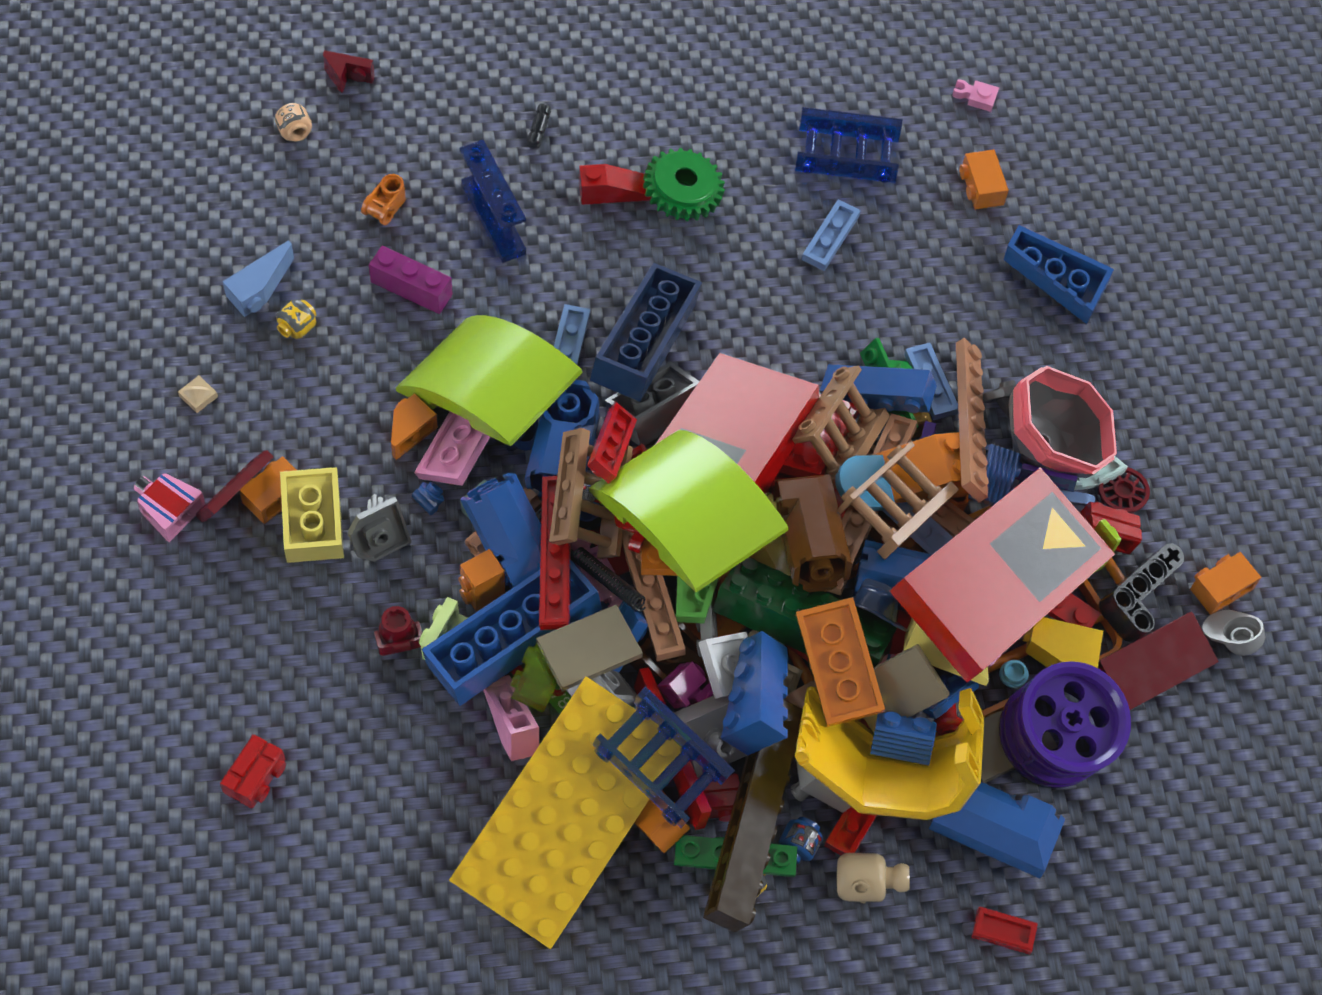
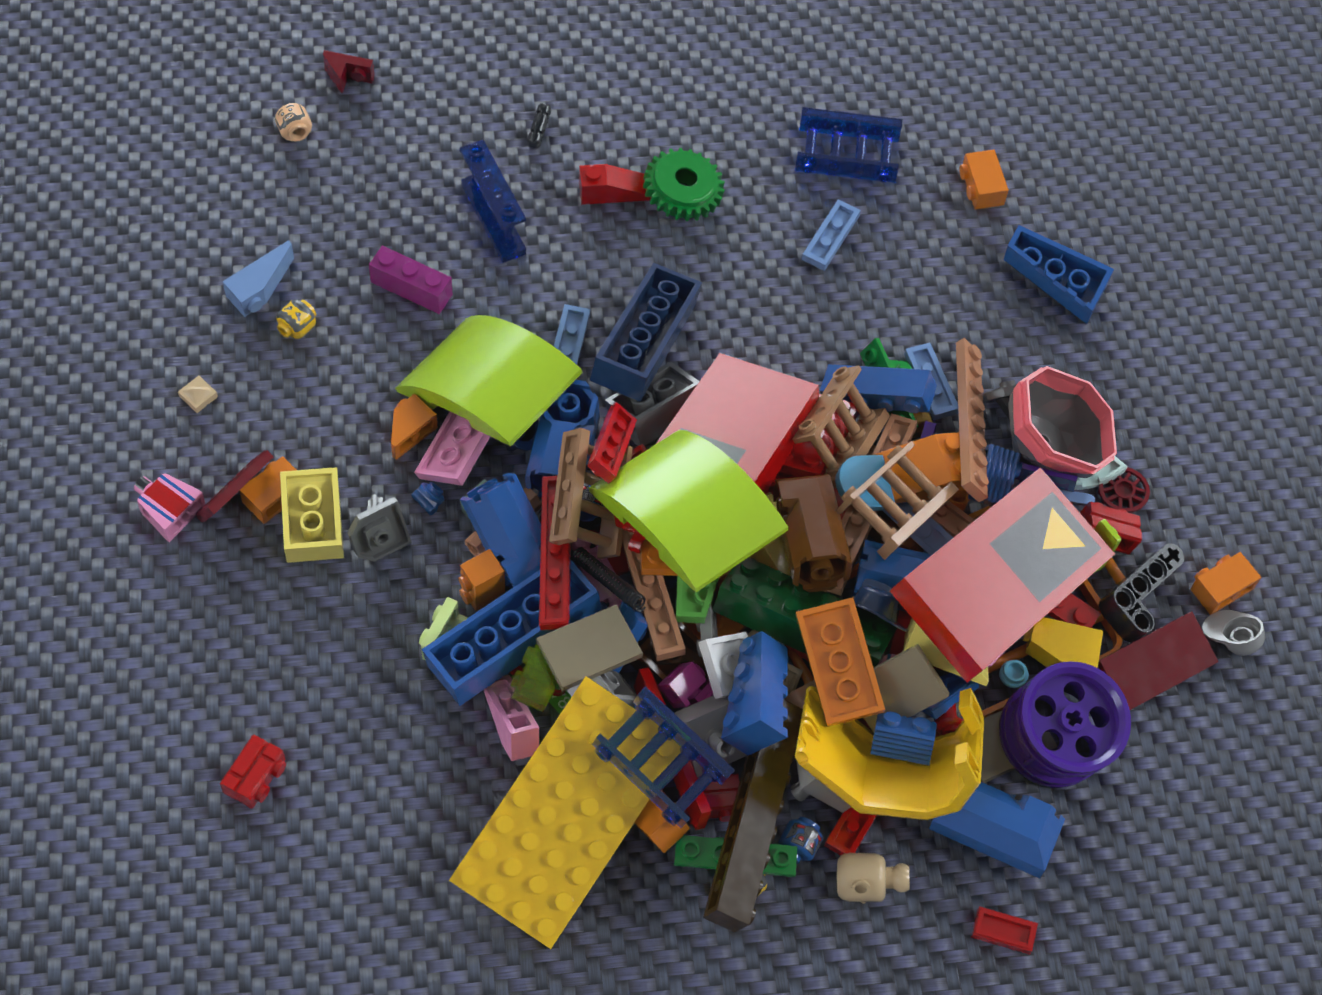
orange piece [361,174,406,225] -> none
dark red piece [374,606,422,656] -> none
bright pink plate [952,80,999,112] -> none

